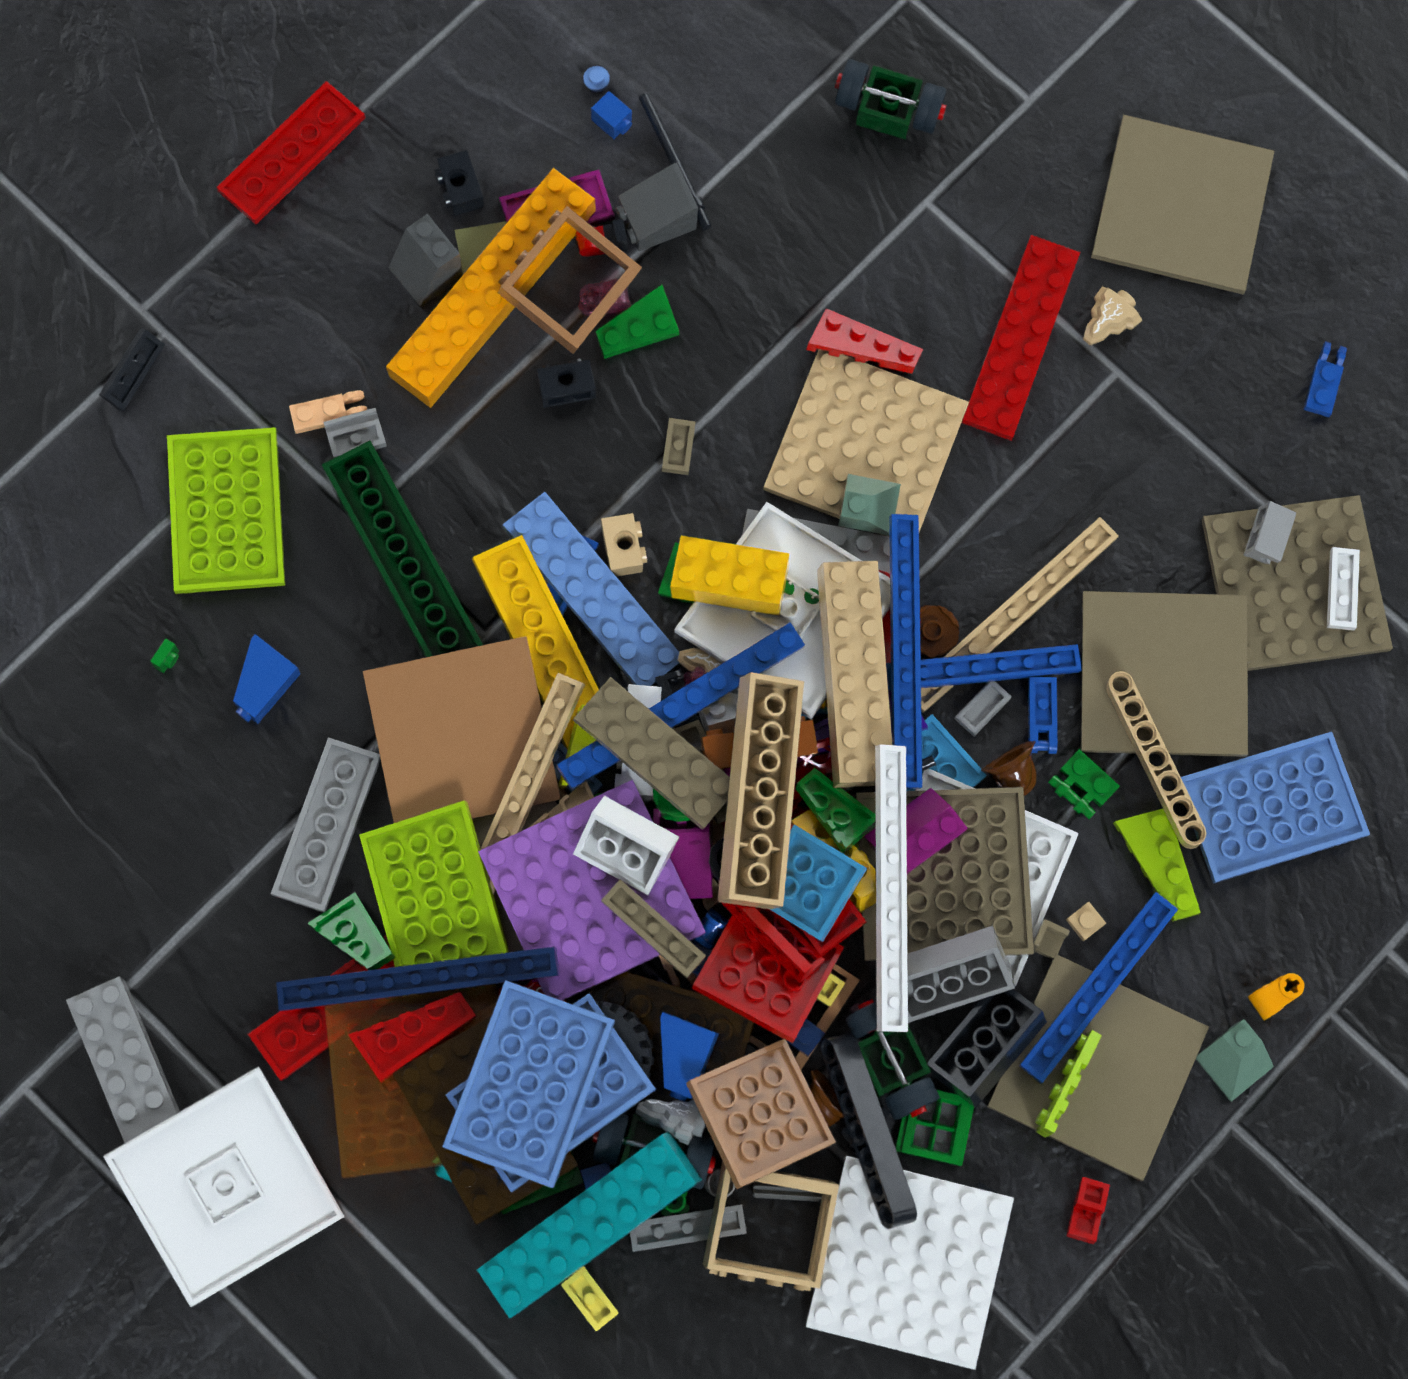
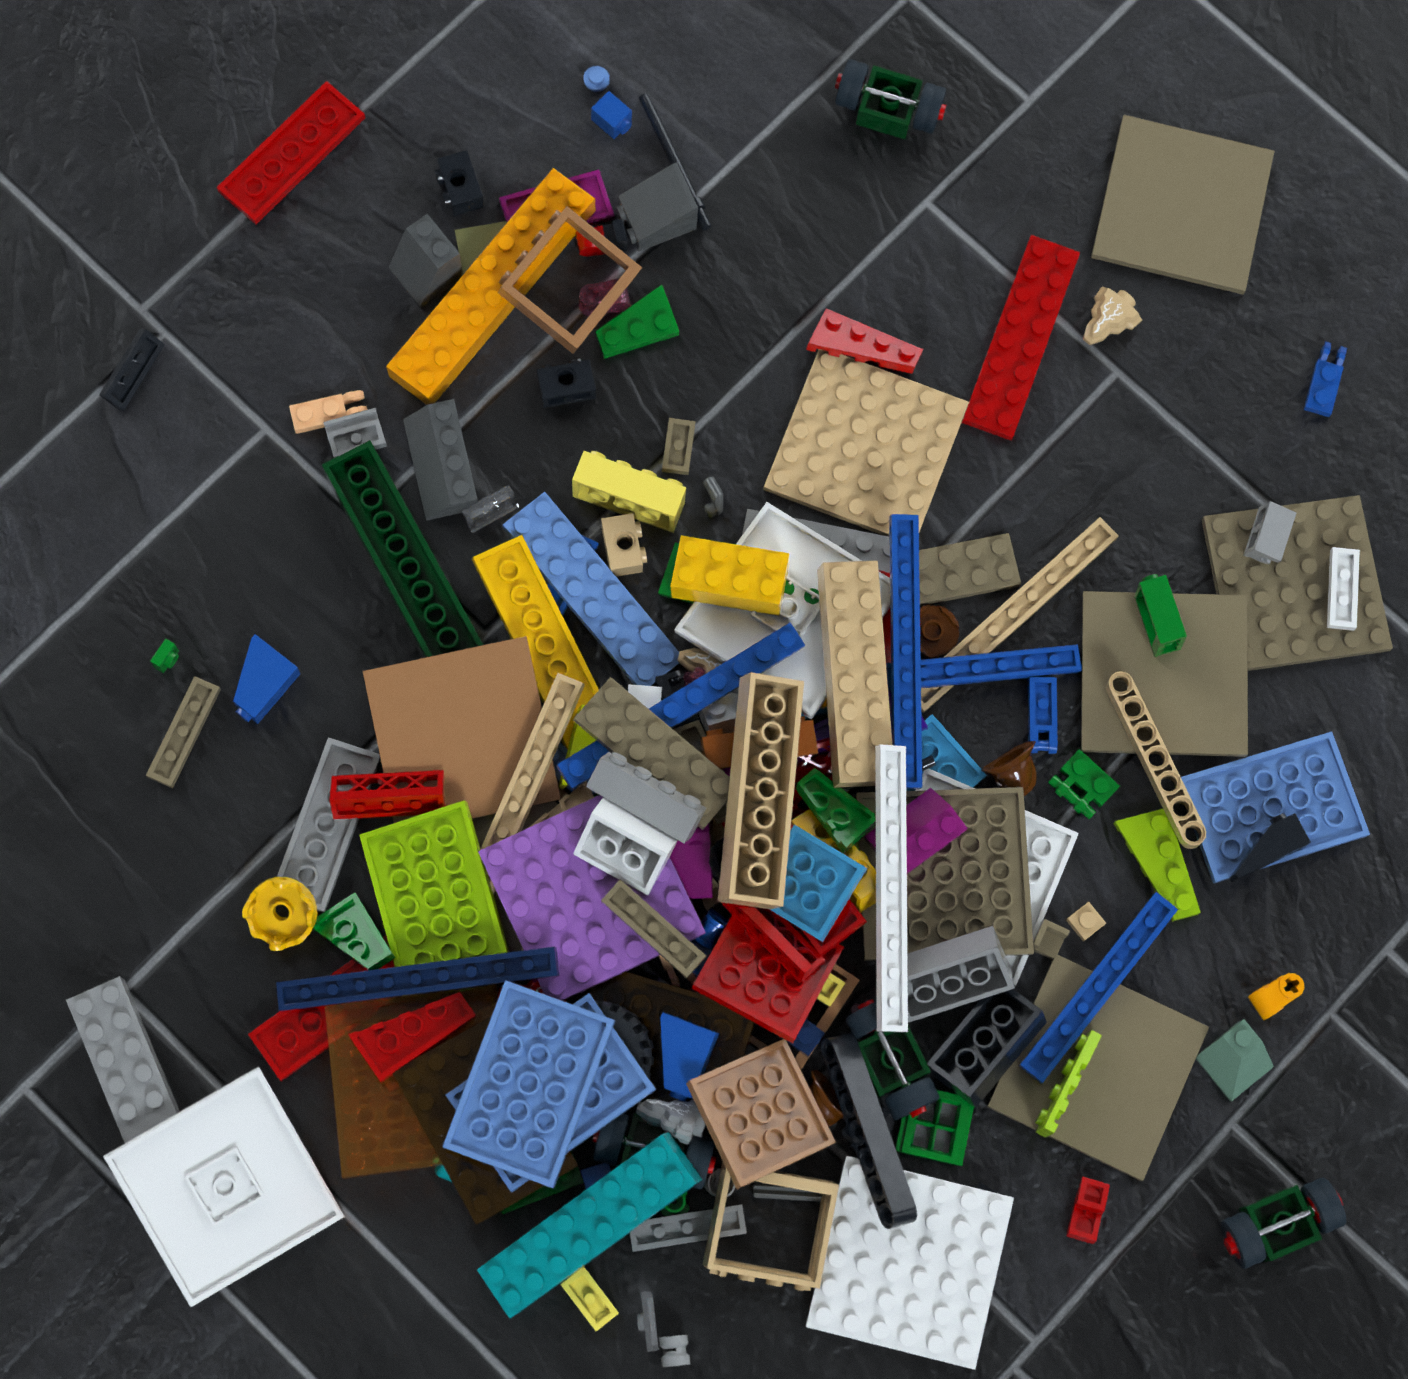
lime plate [167,427,285,594] -> none
sand green slope [838,474,901,536] -> none
light grey tile [954,681,1012,737] -> none
none -> dark tan plate [146,676,221,788]
none -> yellow plate [242,877,317,951]
none -> red fence [330,770,446,819]
none -> dark grey slope [403,399,479,521]
none -> clear plate [462,485,519,533]
none -> light yellow brick [572,451,686,533]
none -> light grey brick [586,752,707,843]
none -> clear plate [637,1291,659,1352]
none -> light grey wheel [659,1335,690,1367]
none -> dark grey arm [703,477,724,518]
none -> dark tan plate [919,533,1021,606]
none -> green window [1134,574,1187,657]
none -> brick [1221,1178,1346,1269]
none -> black slope [1229,813,1311,883]

